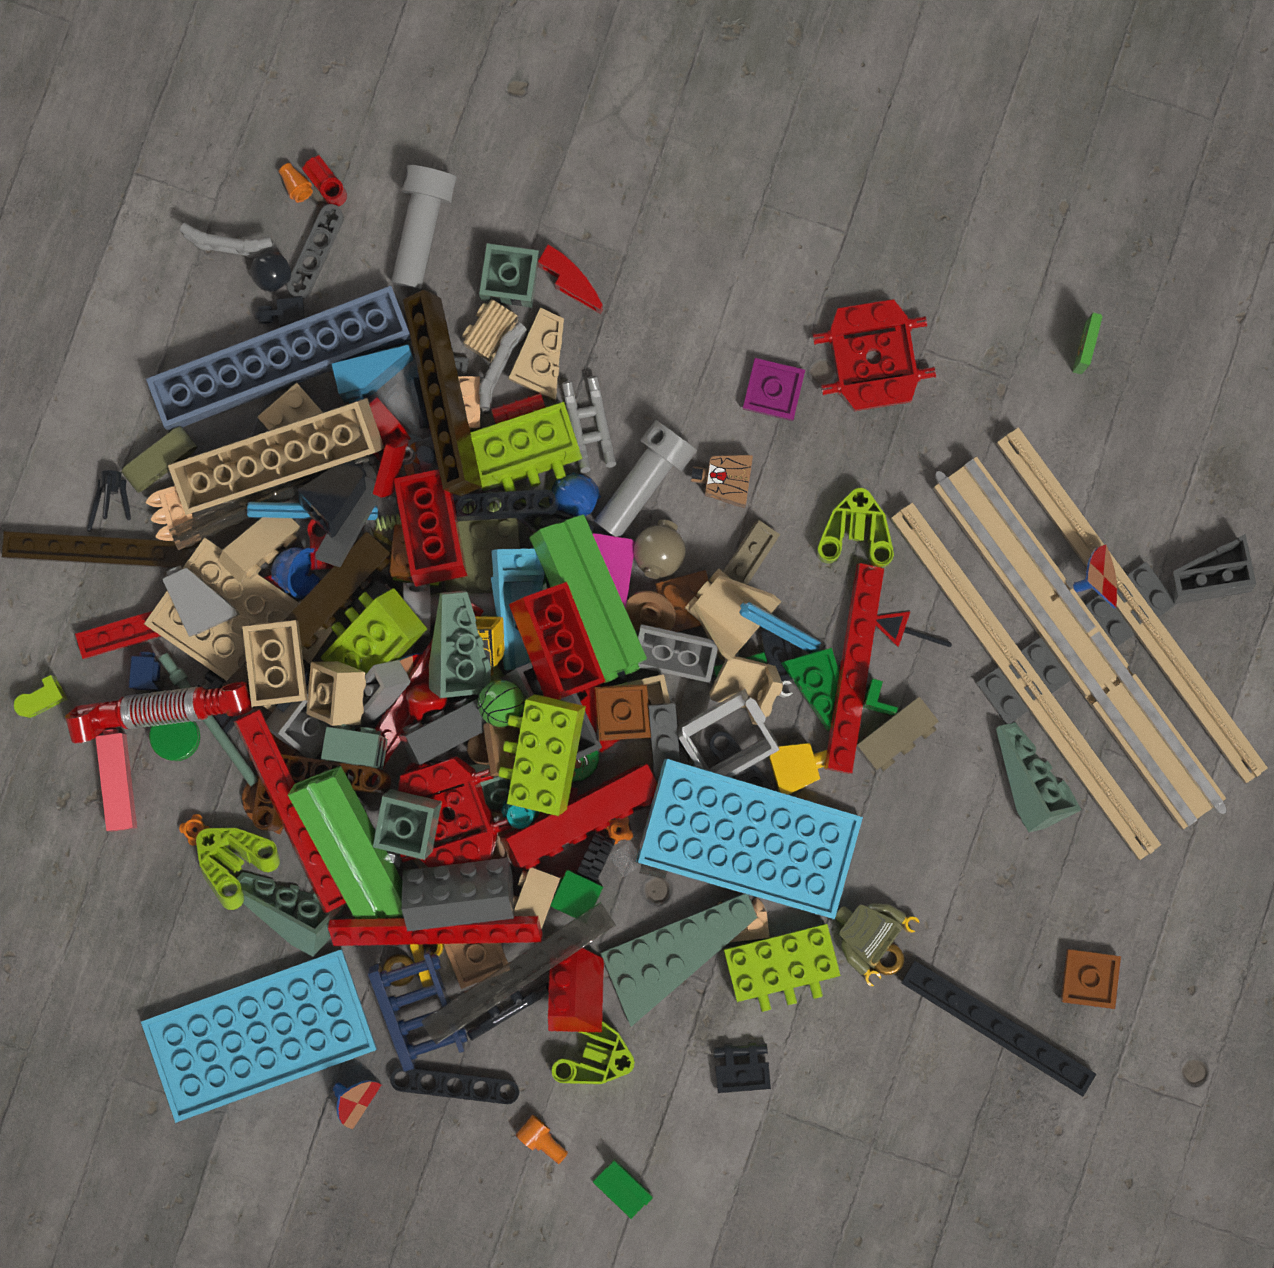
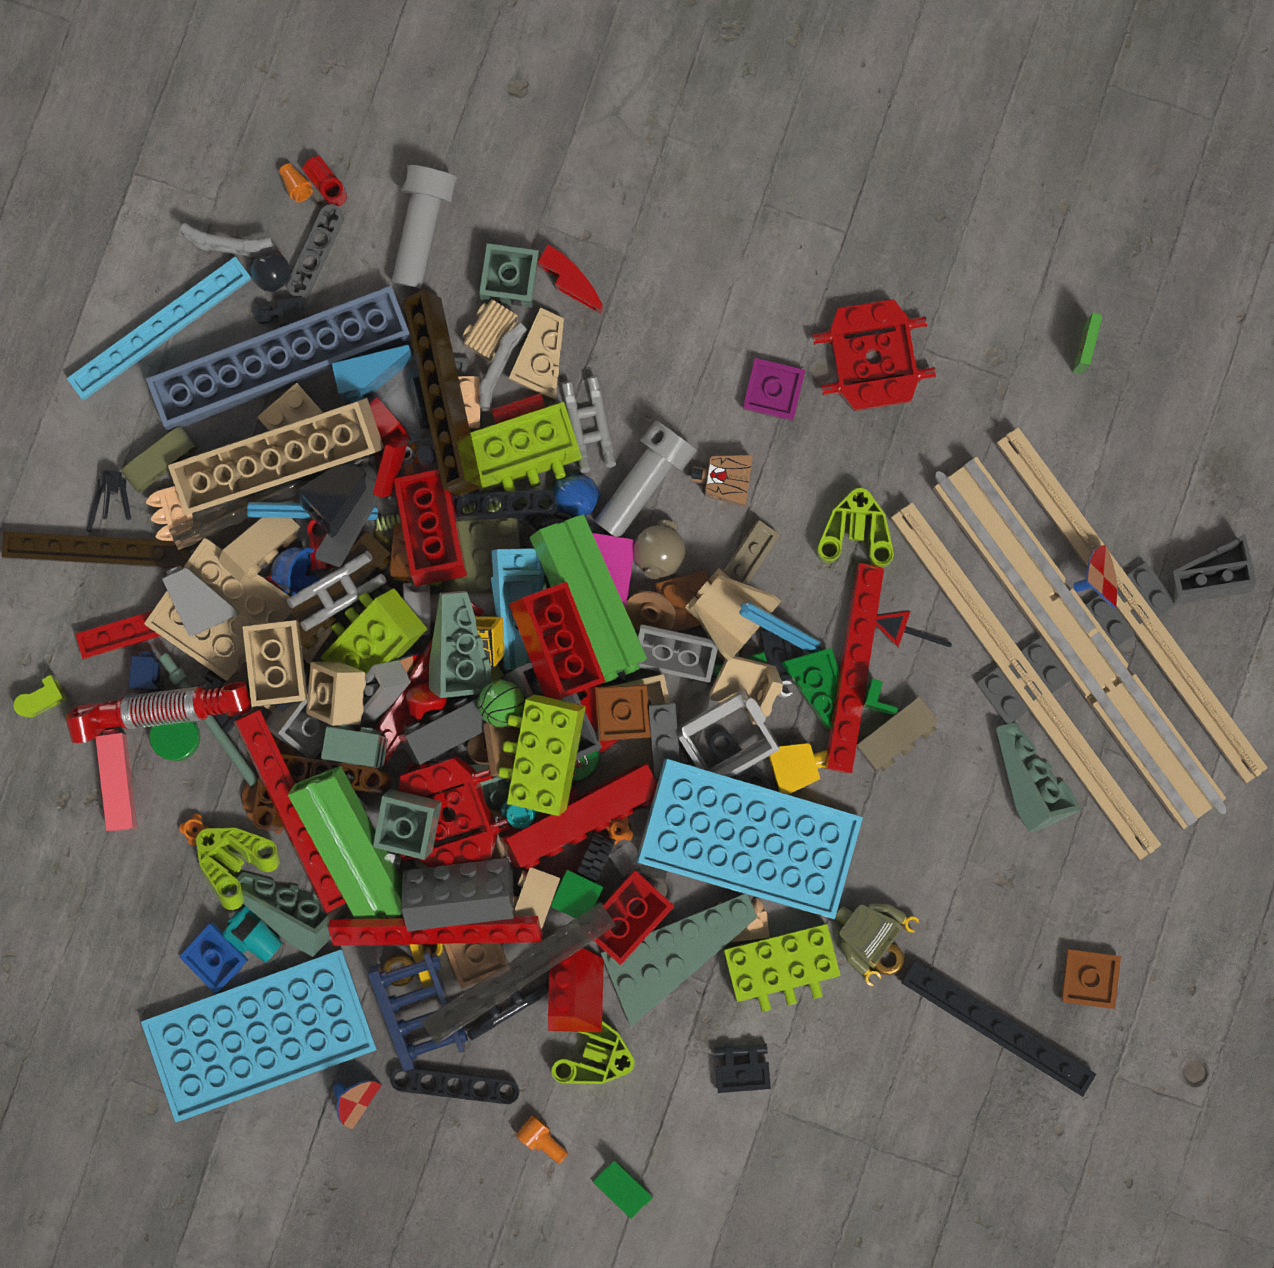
none -> medium azure plate [67,257,252,401]
none -> blue slope [180,922,249,994]
none -> teal piece [223,906,283,963]
none -> light grey piece [287,551,386,631]
none -> red slope [581,870,674,965]

